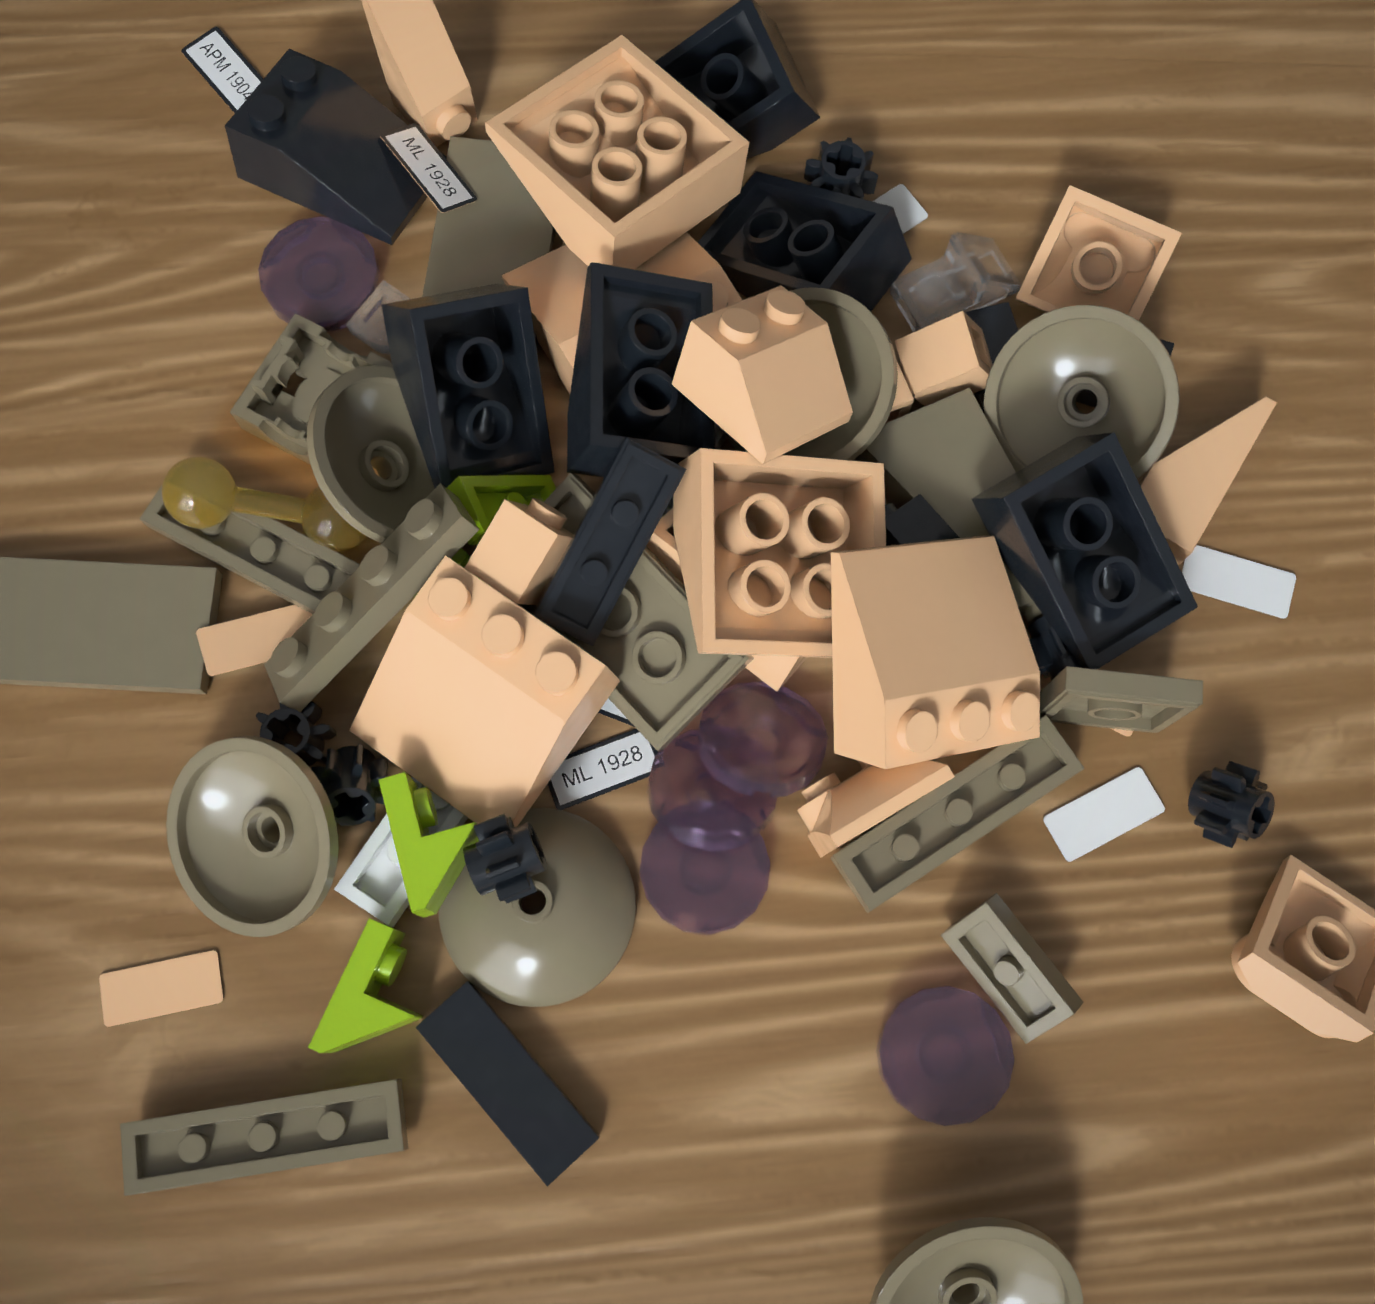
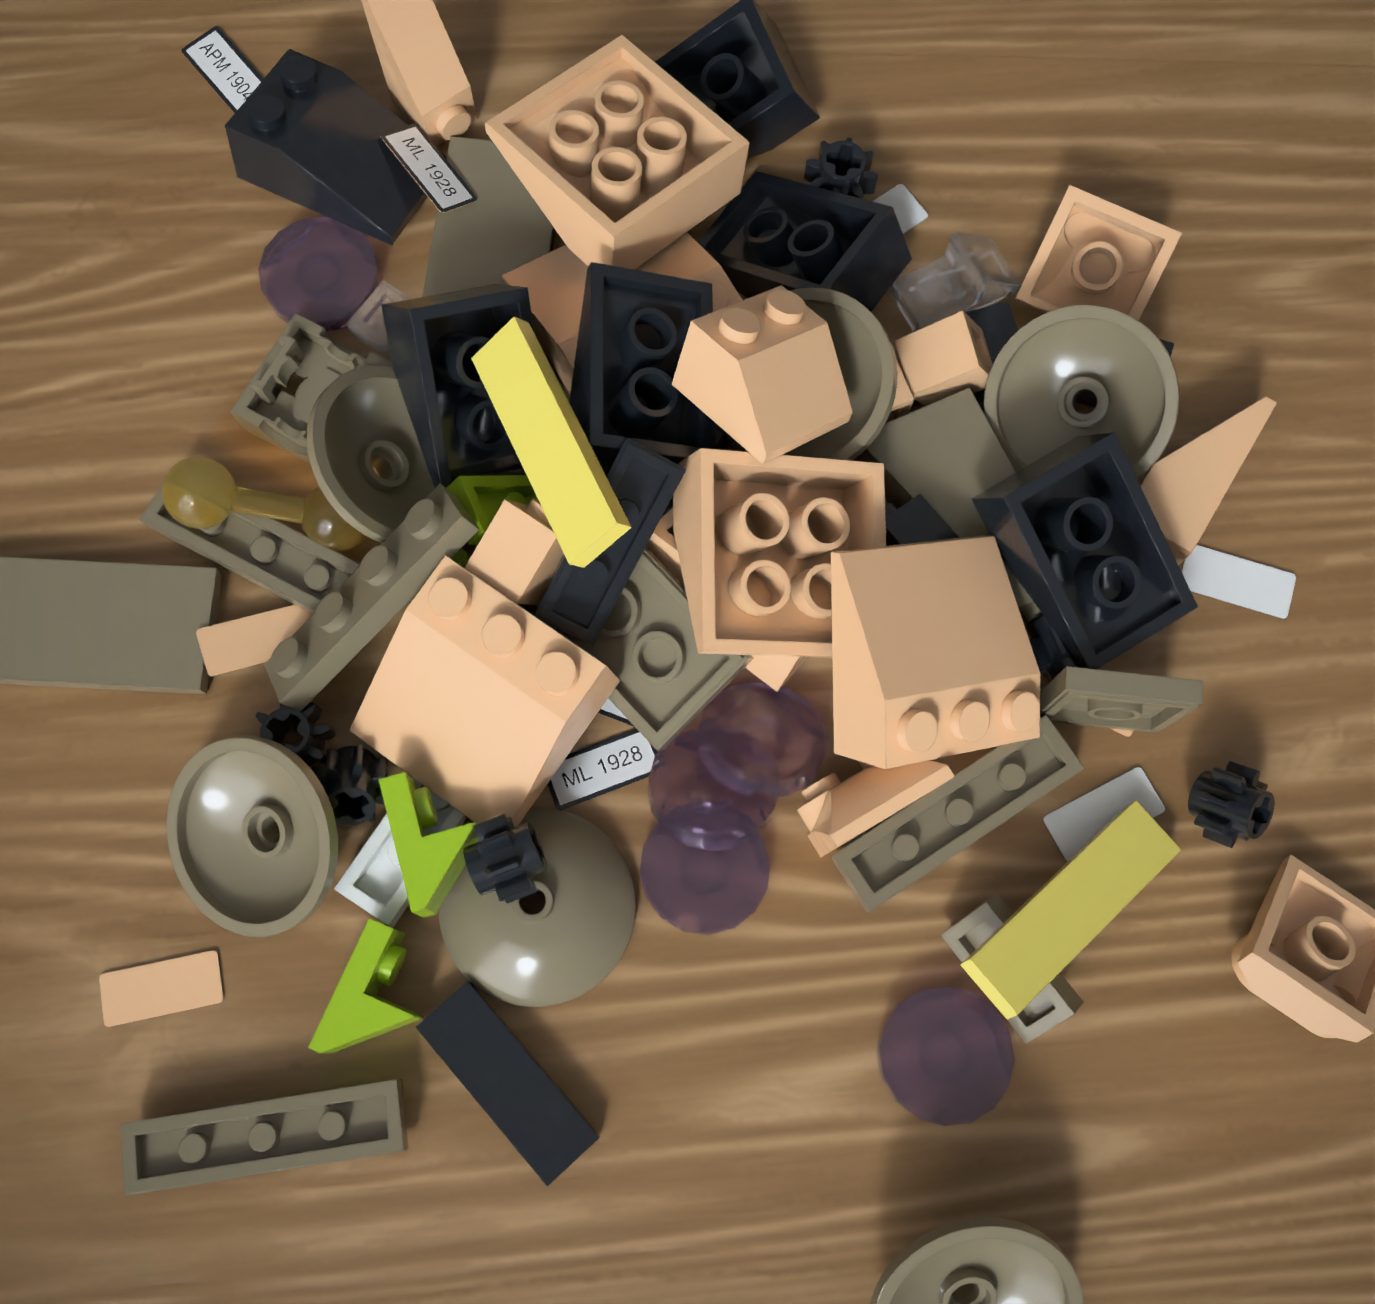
none -> light yellow tile [471,316,632,568]
none -> light yellow tile [960,800,1181,1020]

